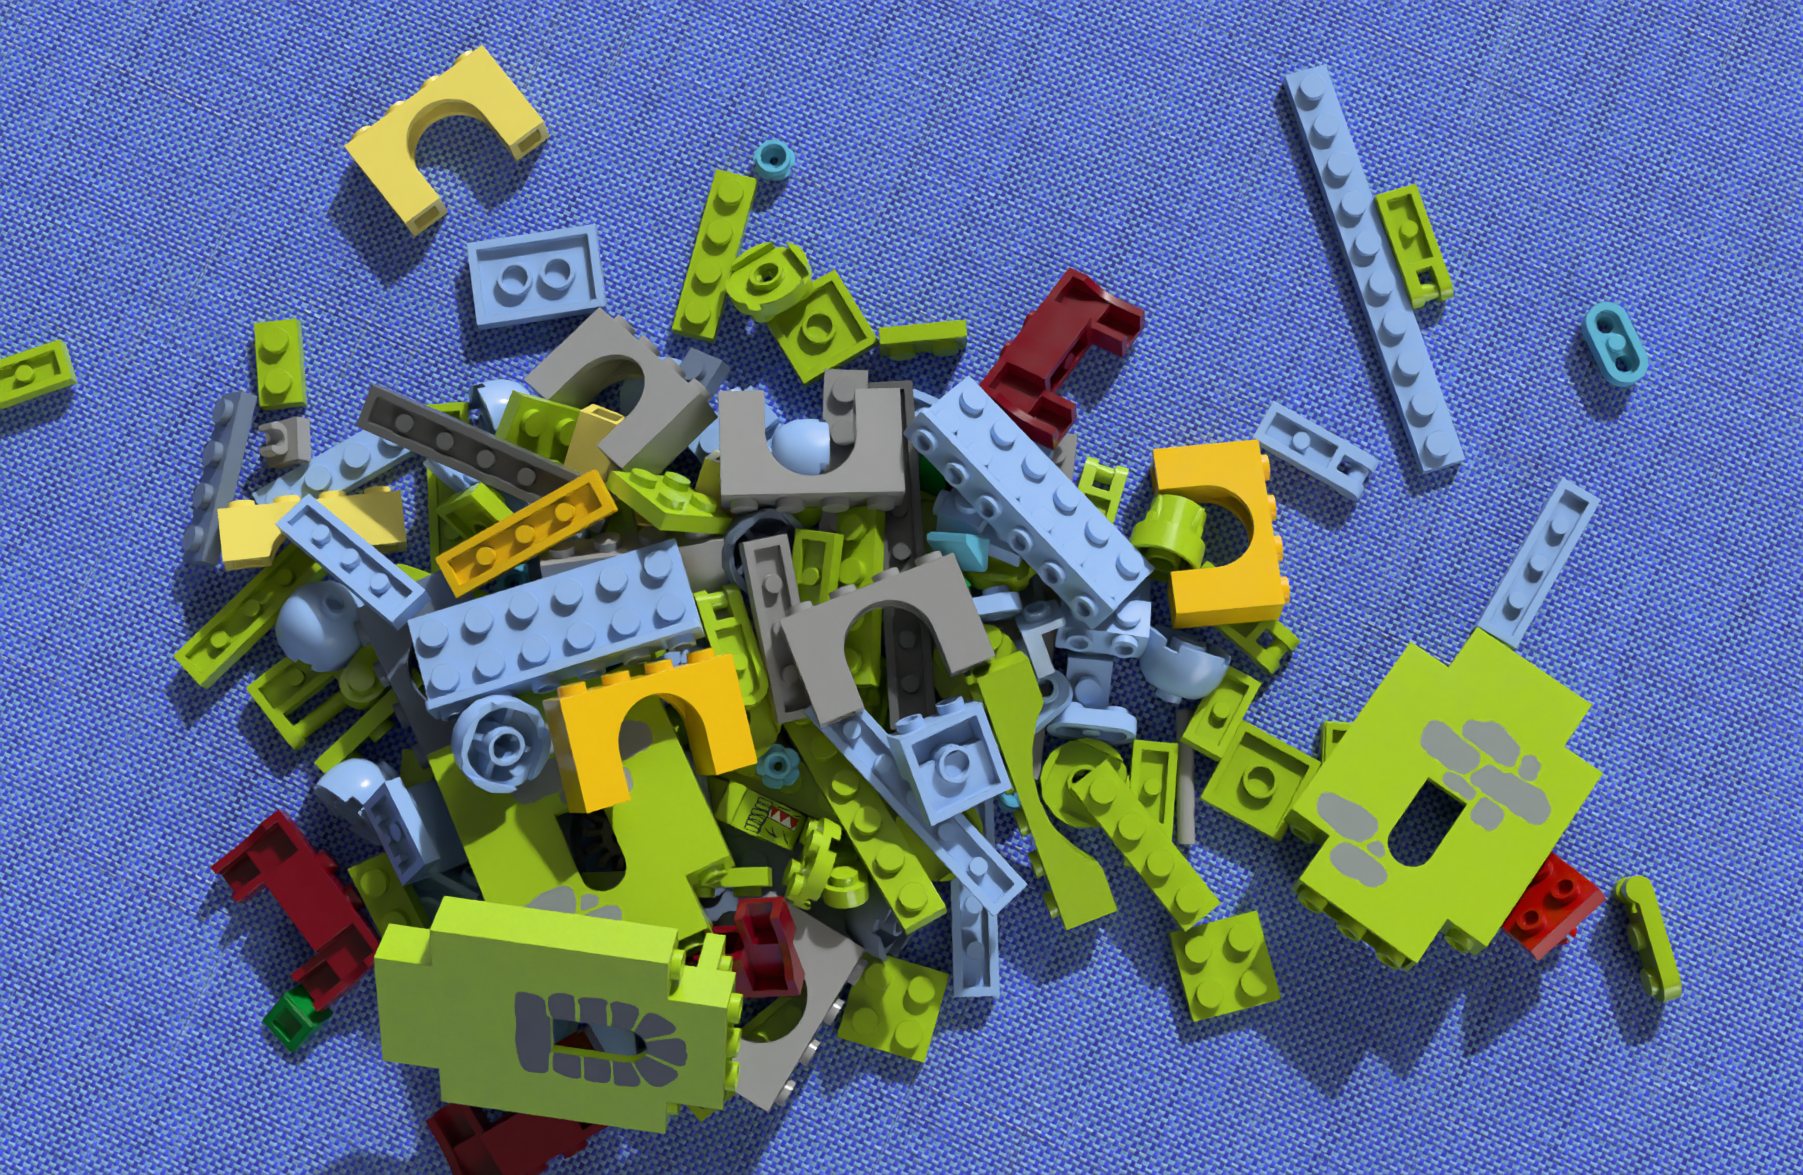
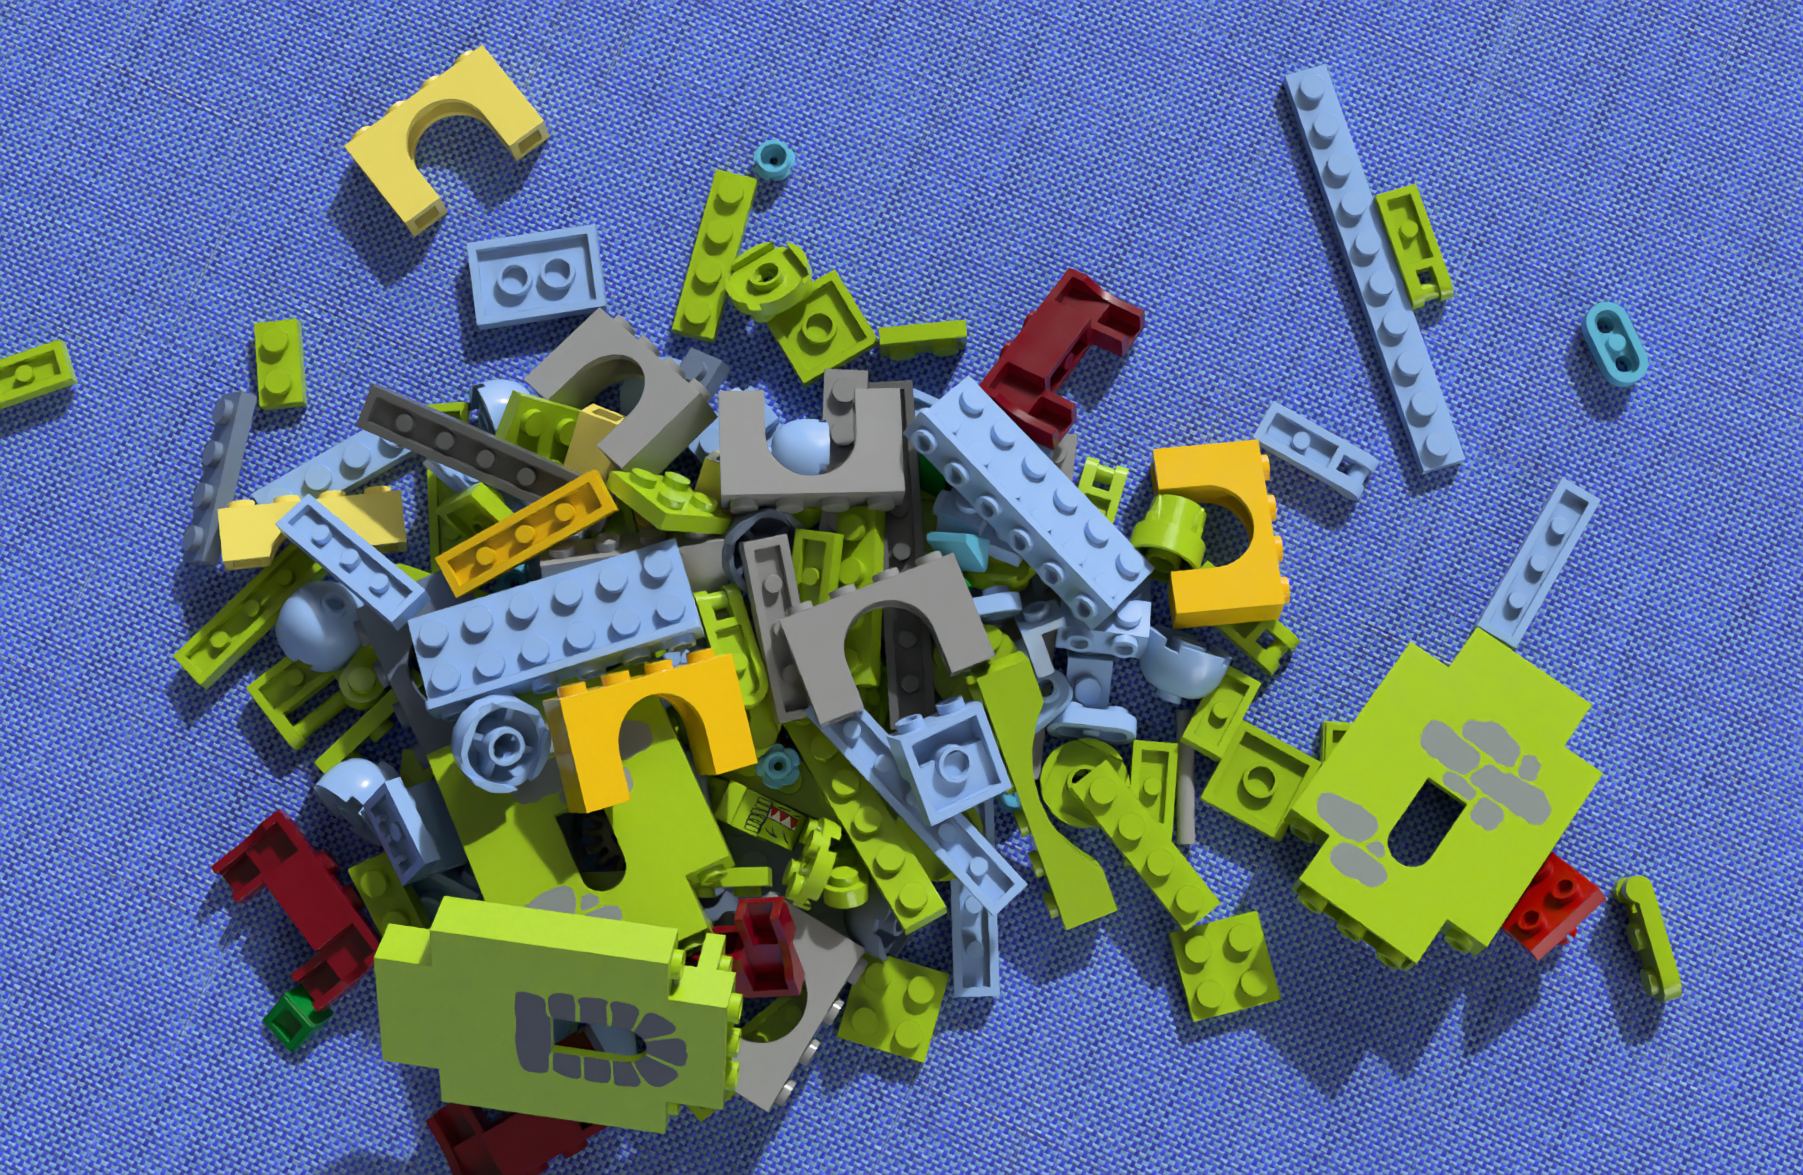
light grey tile [258,416,311,470] -> none

